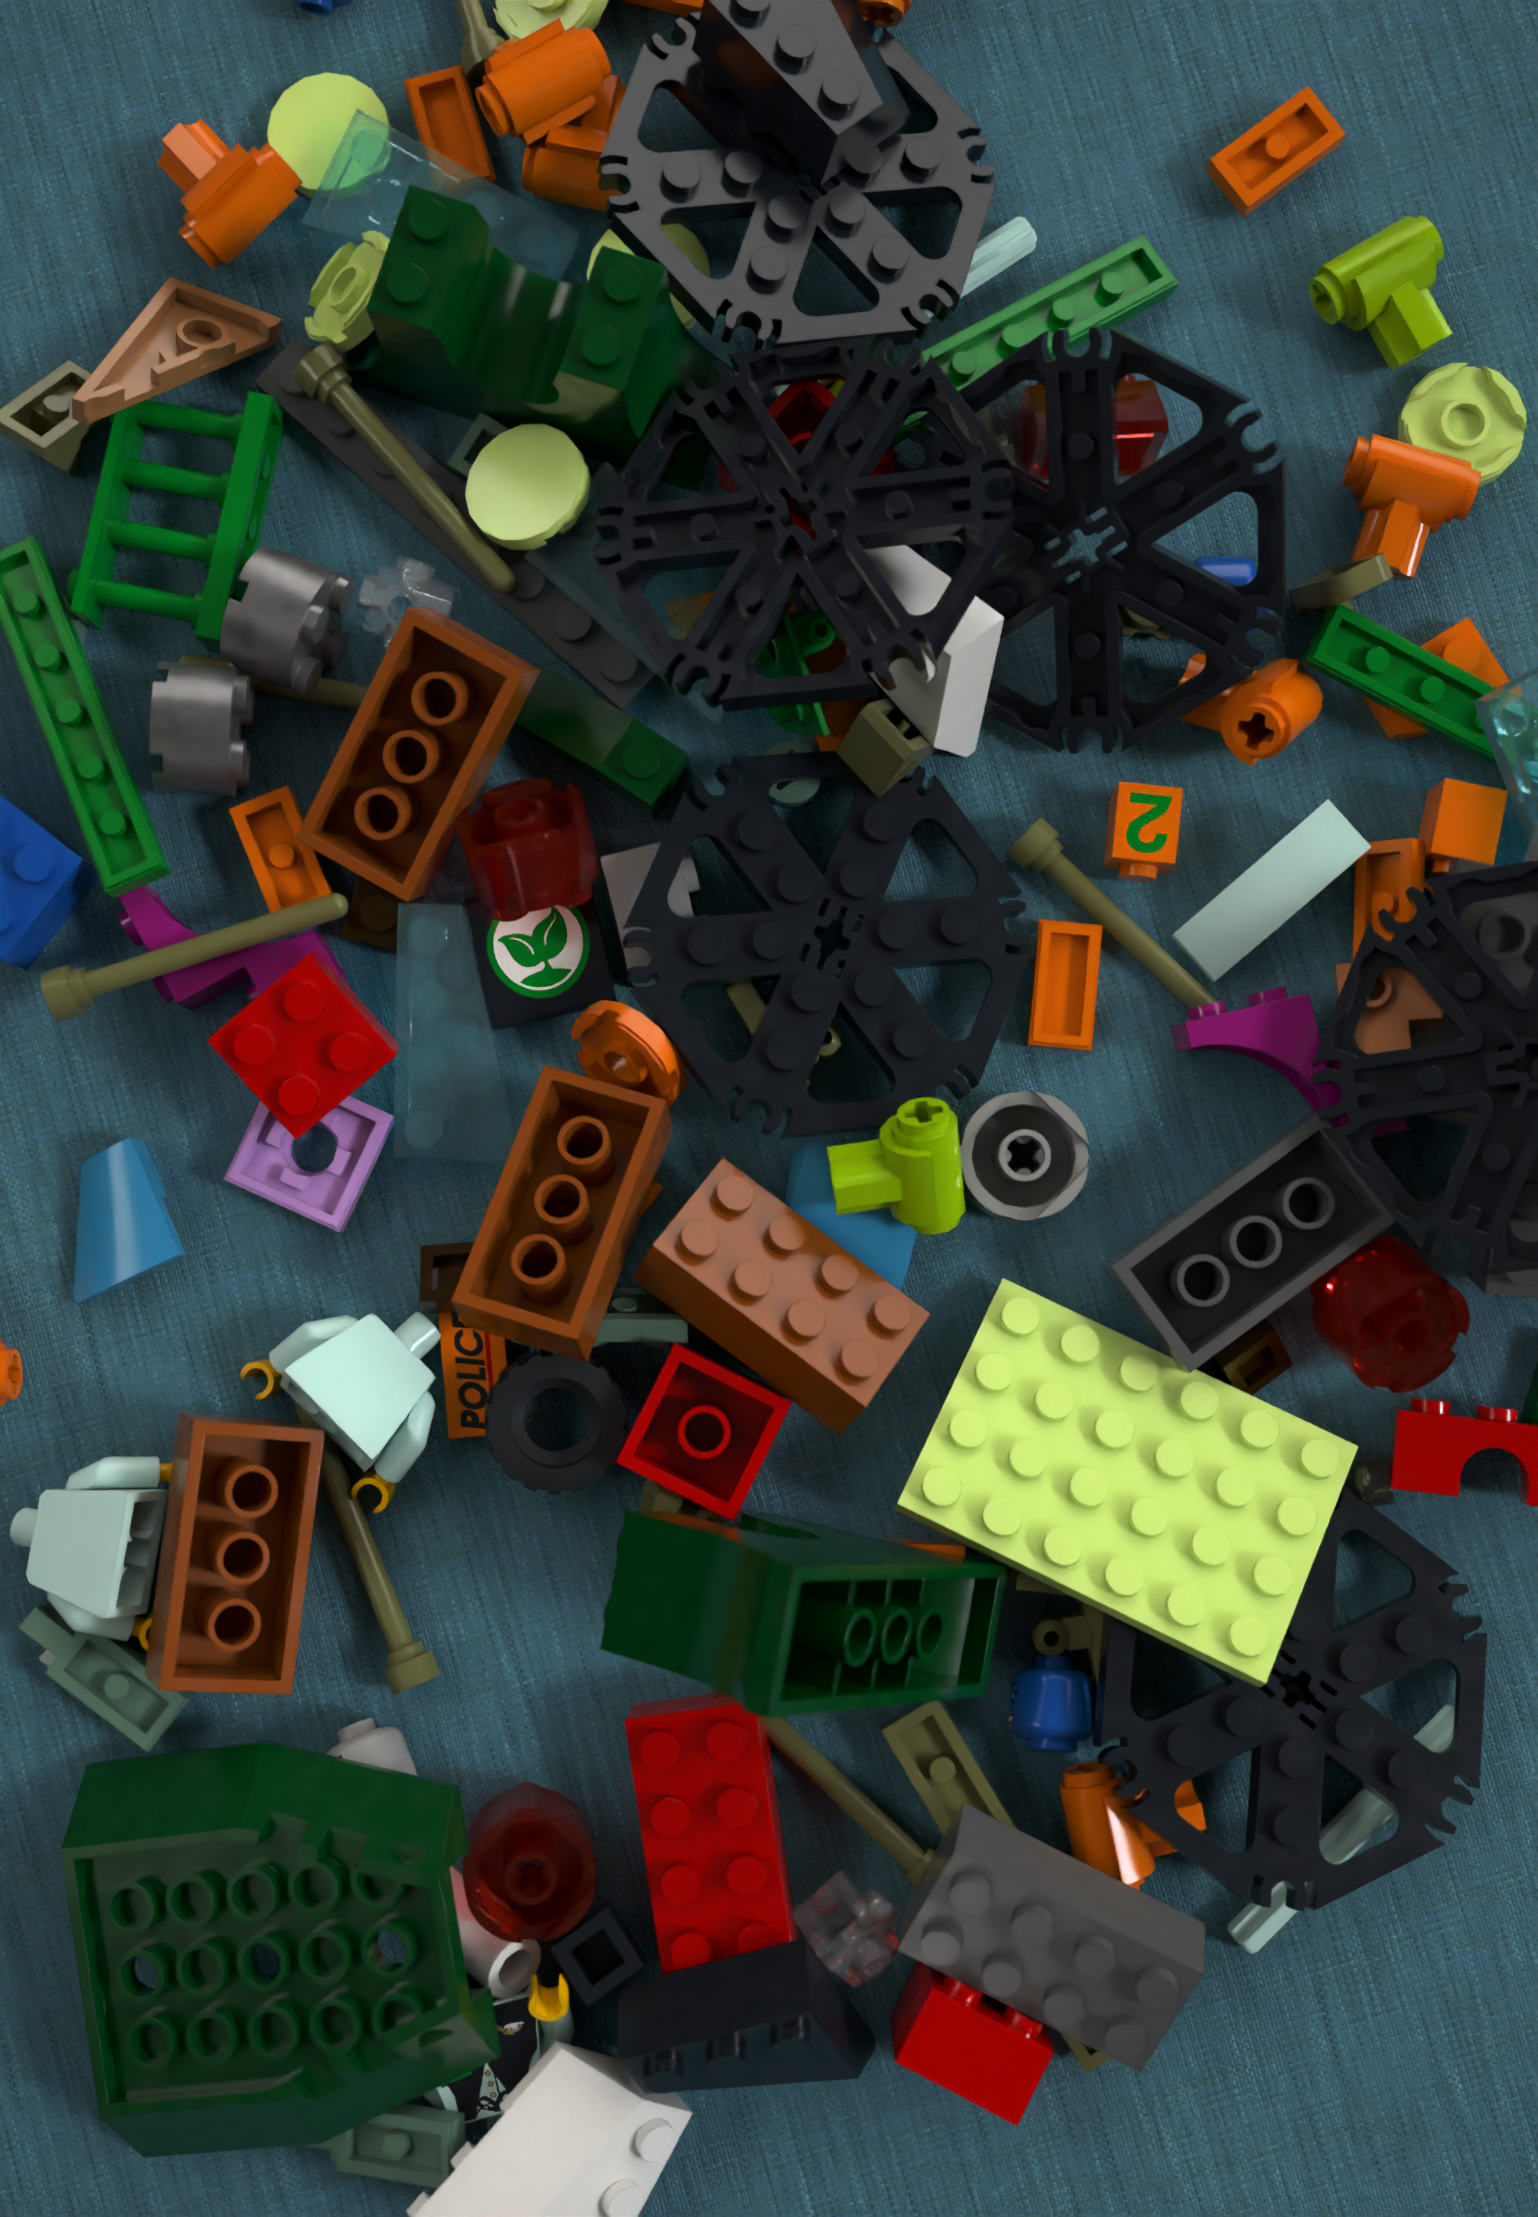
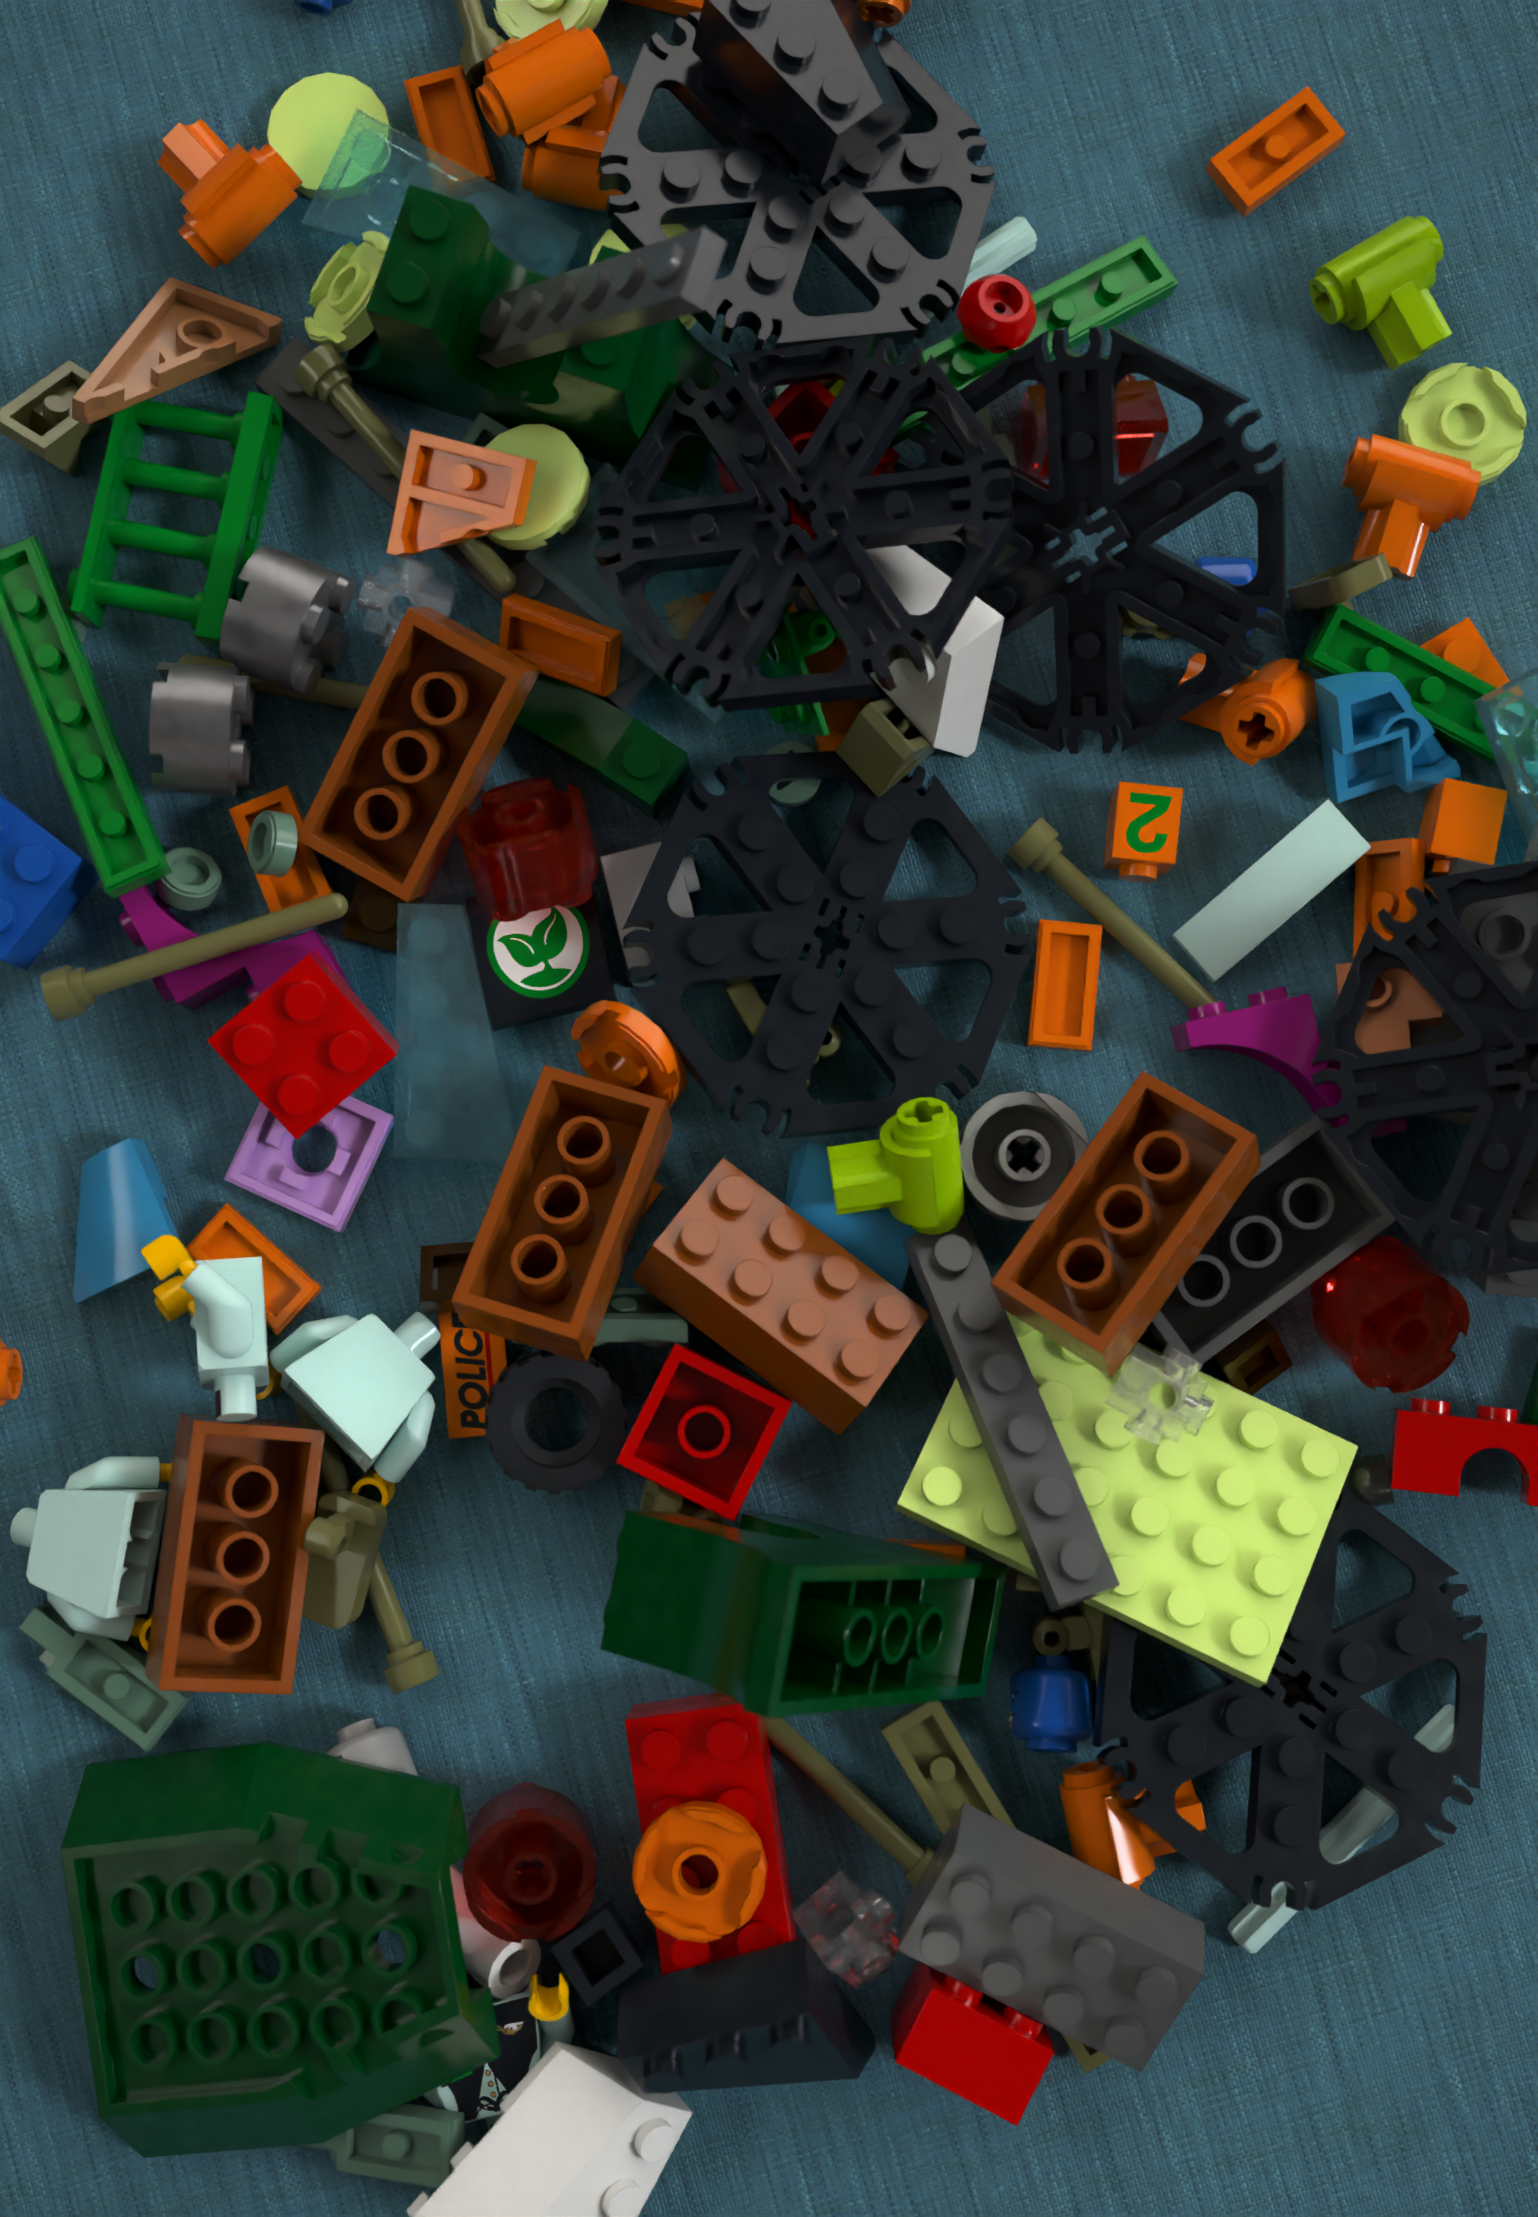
none -> light aqua torso [141,1235,269,1422]
none -> sand green tile [154,847,222,911]
none -> orange tile [185,1203,324,1335]
none -> sand green tile [247,810,298,877]
none -> olive piece [302,1489,388,1629]
none -> orange wing [386,429,537,557]
none -> dark grey plate [475,226,727,368]
none -> orange tile [499,593,623,697]
none -> orange tile [632,1800,767,1943]
none -> dark grey plate [903,1220,1120,1612]
none -> red plate [957,274,1037,354]
none -> dark orange brick [990,1071,1261,1378]
none -> clear brick [1105,1344,1214,1447]
none -> dark azure slope [1314,672,1460,803]

